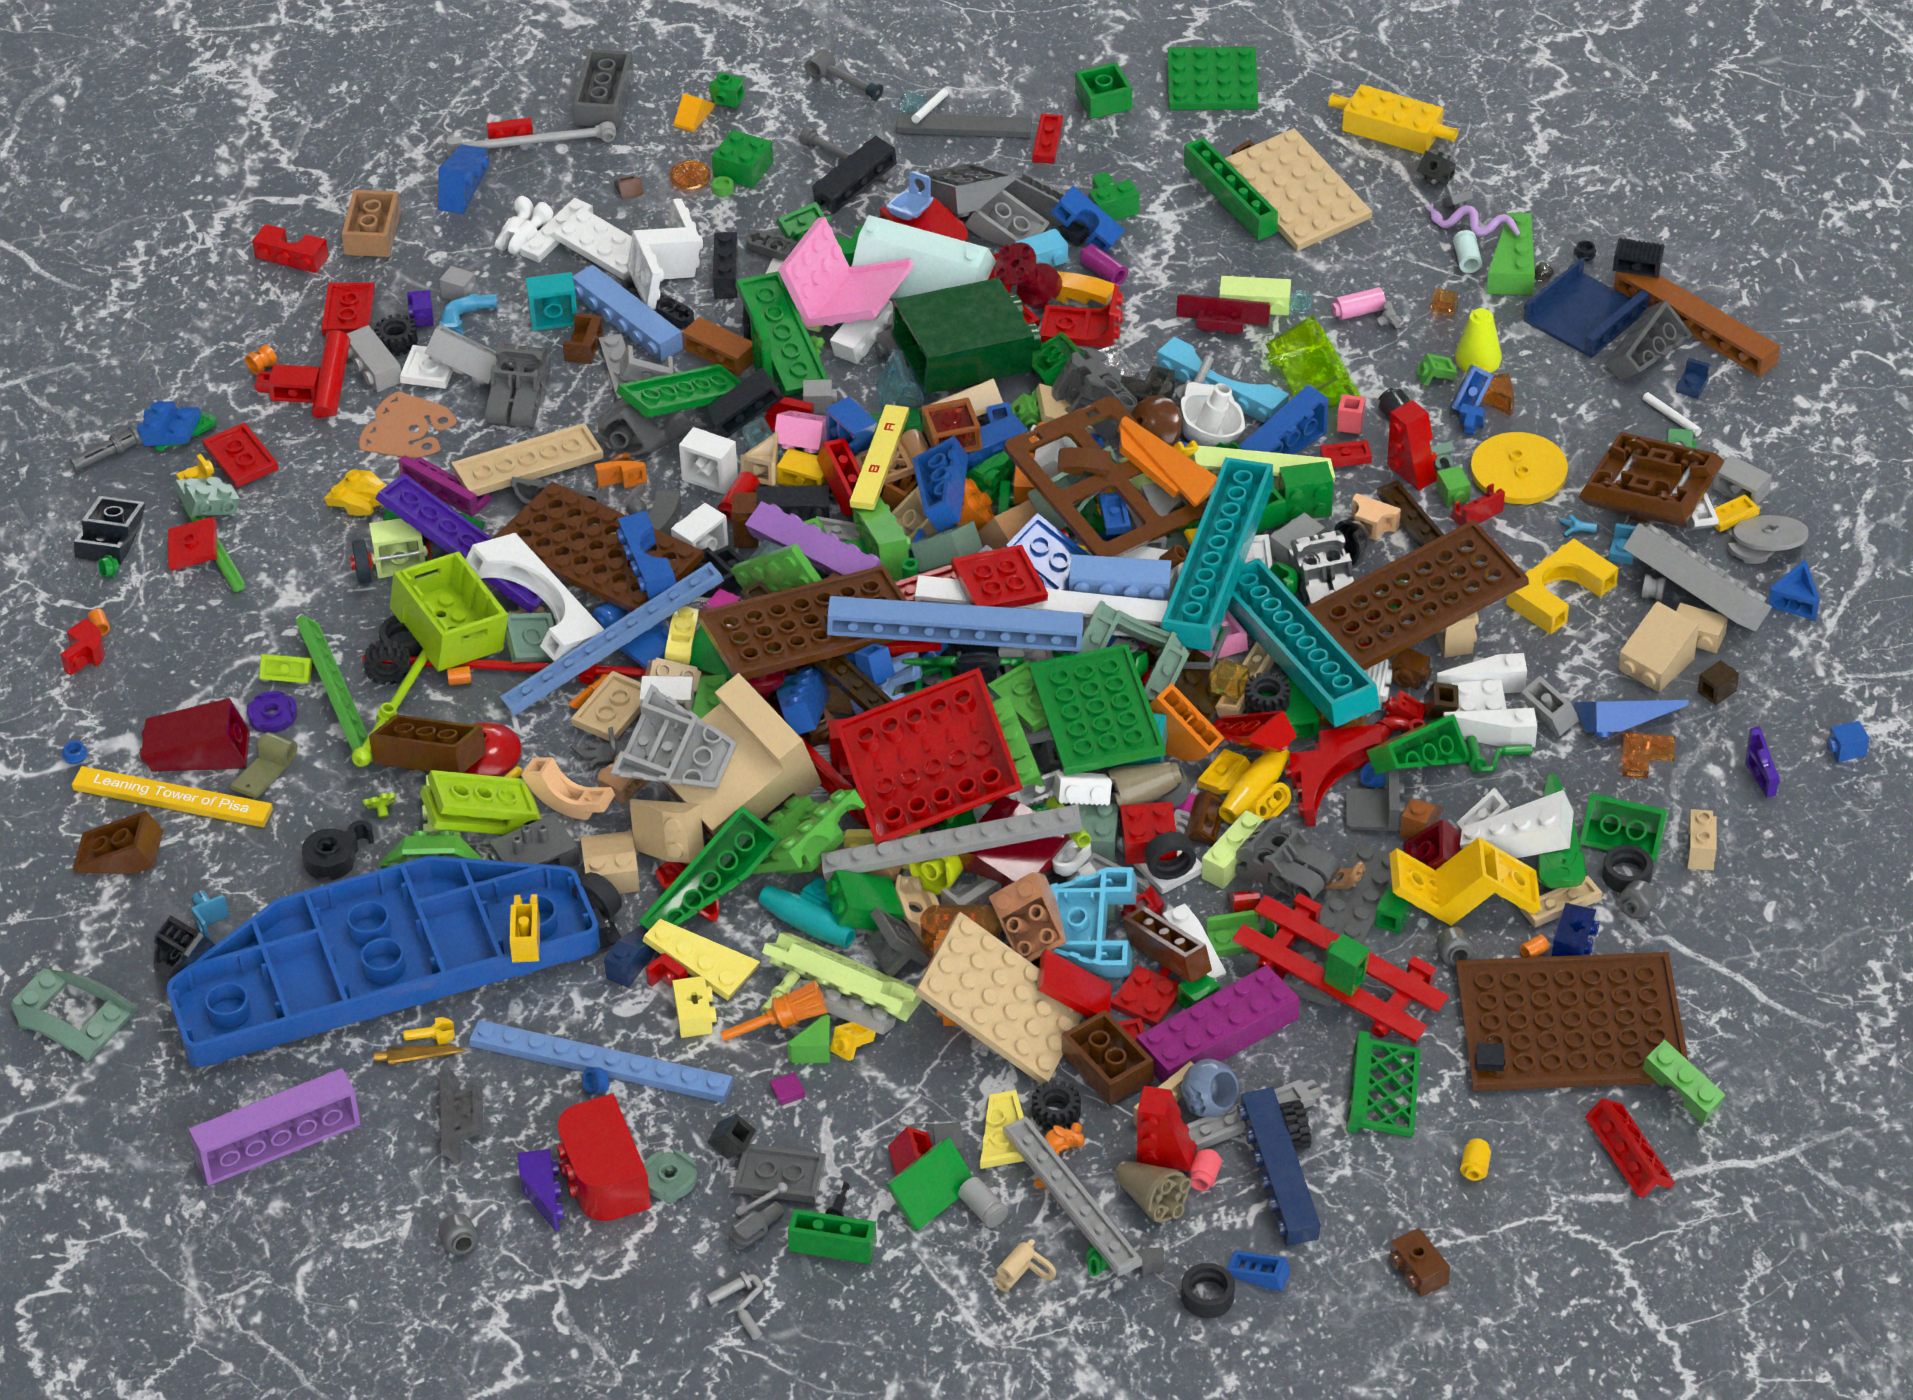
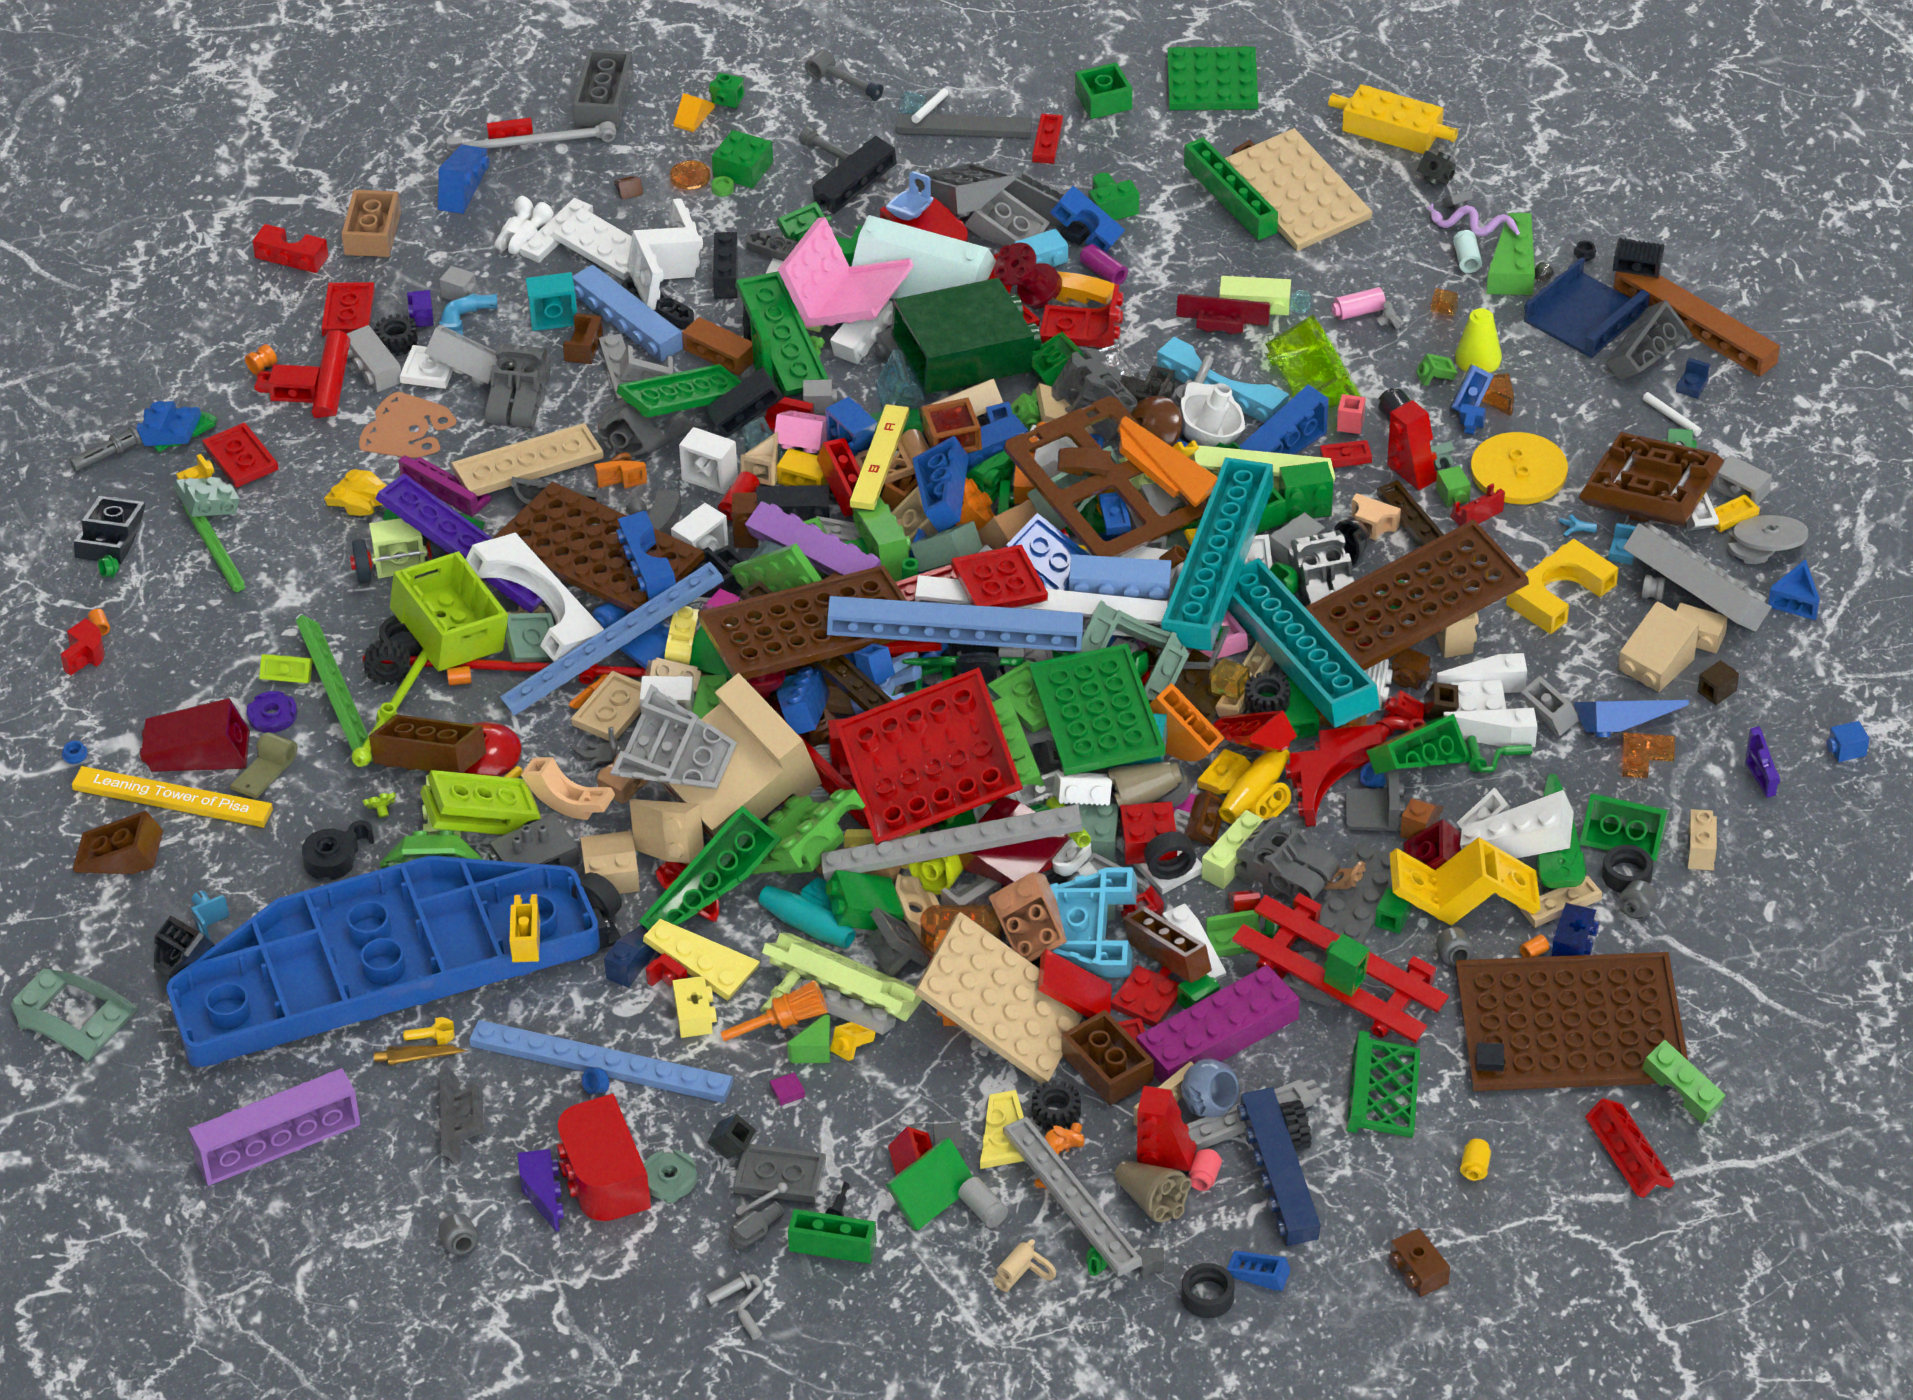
red plate [168,517,217,571] -> none

